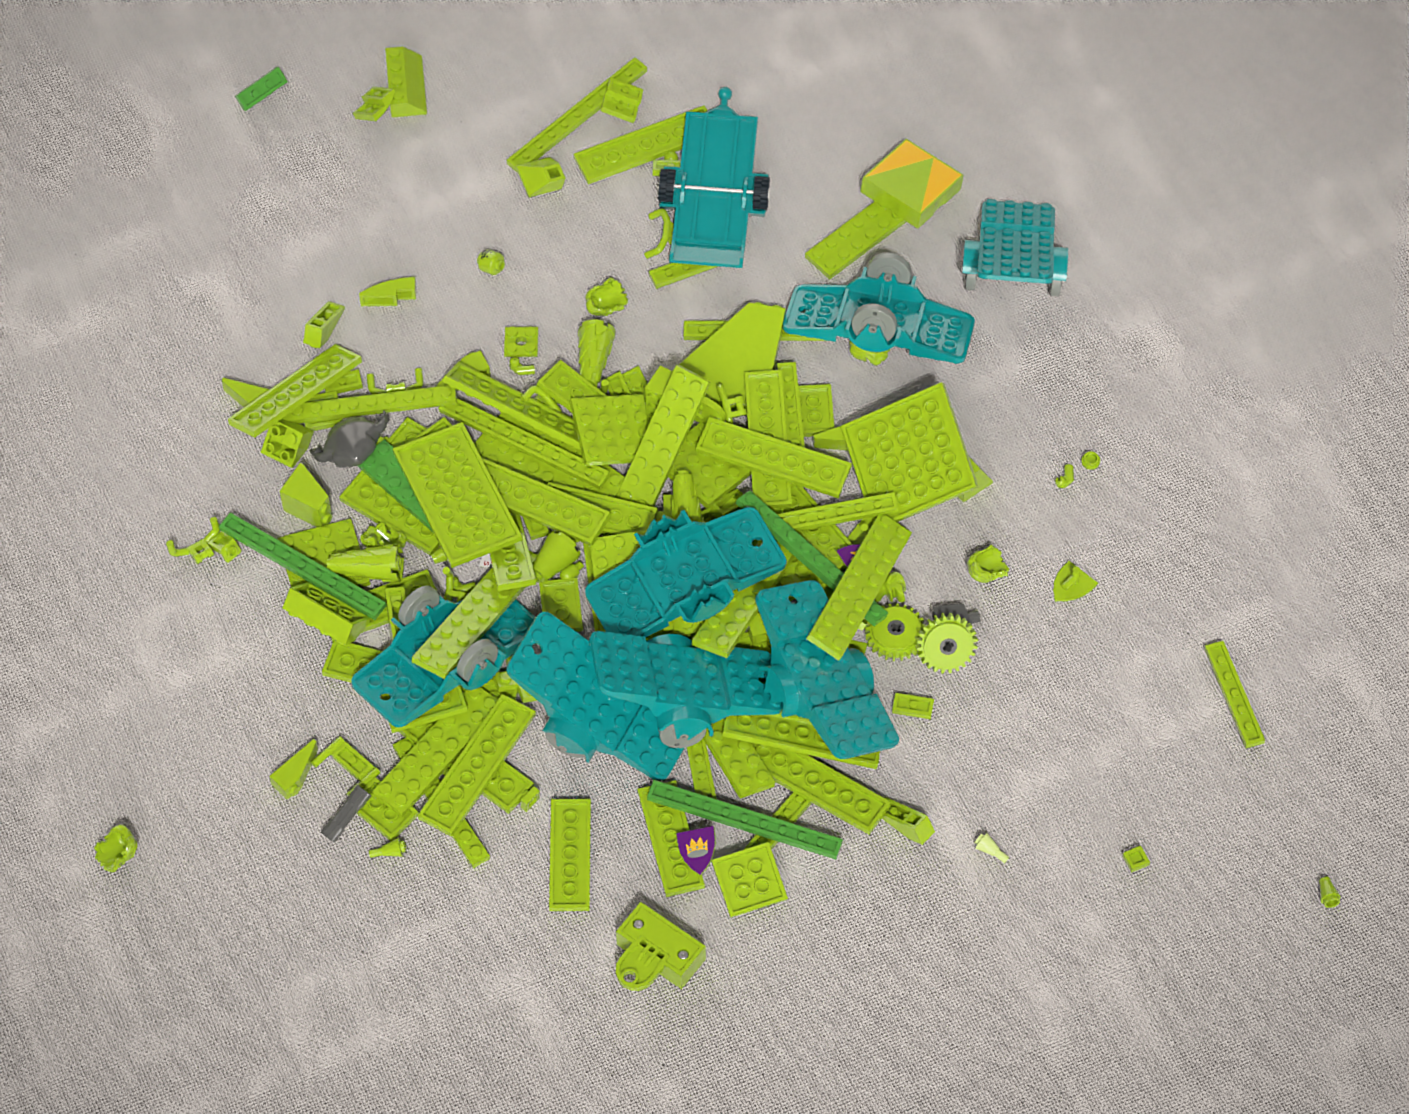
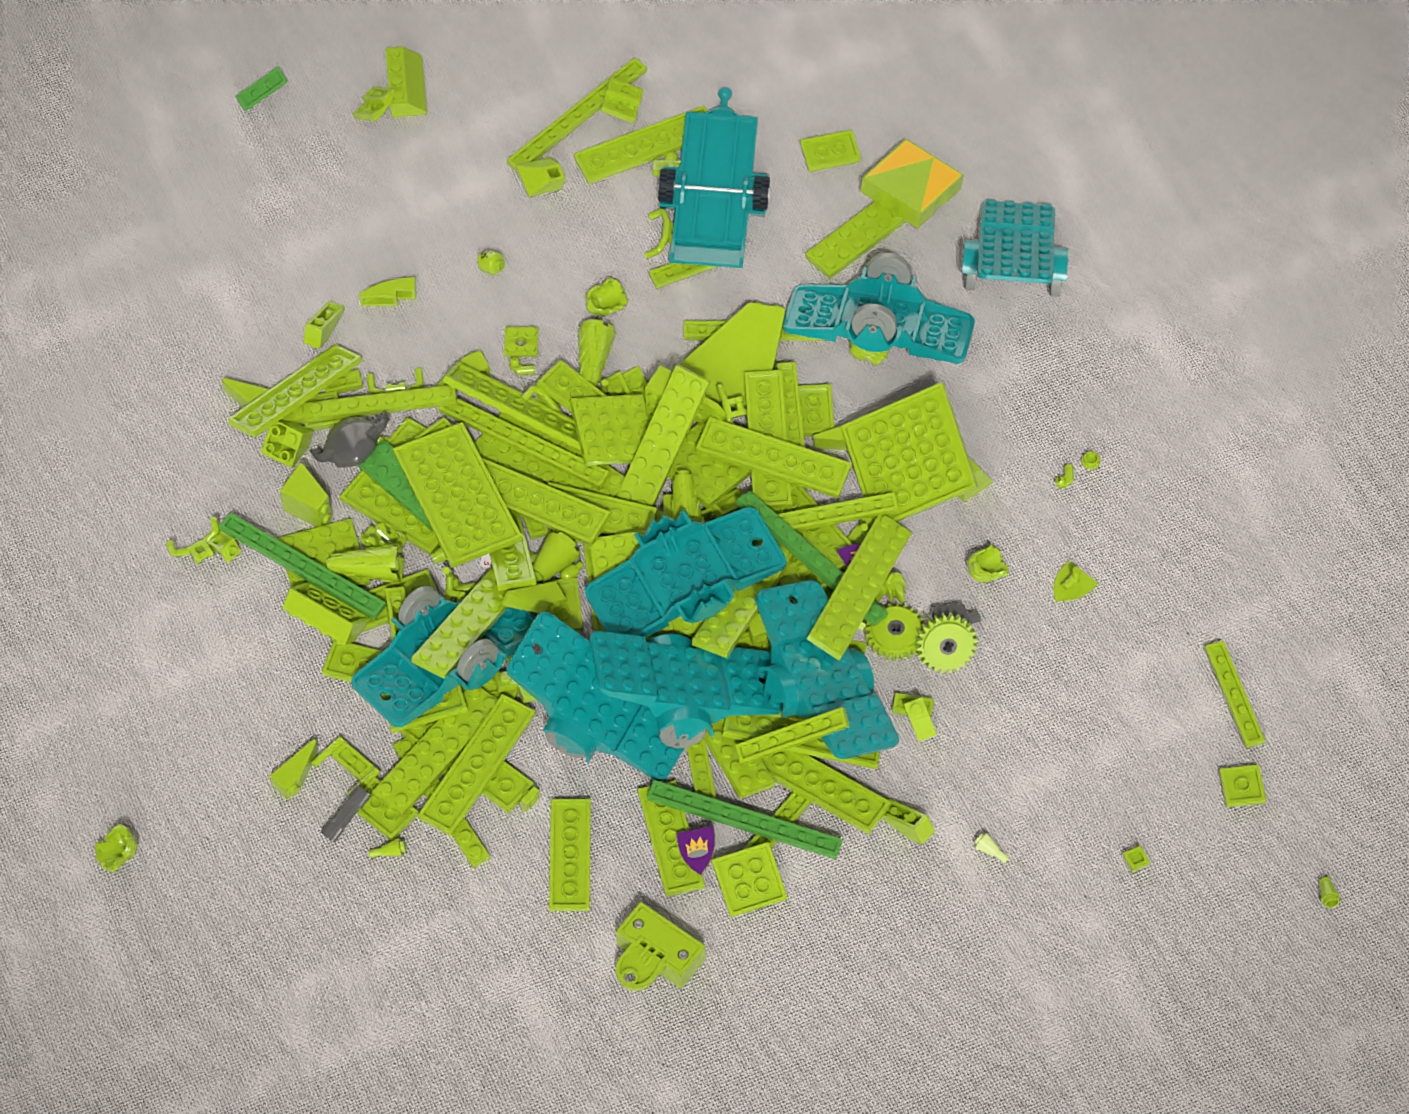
none -> lime slope [501,581,566,613]
none -> lime plate [735,707,850,765]
none -> lime plate [800,130,861,172]
none -> lime slope [904,697,937,742]
none -> lime plate [1219,765,1266,808]

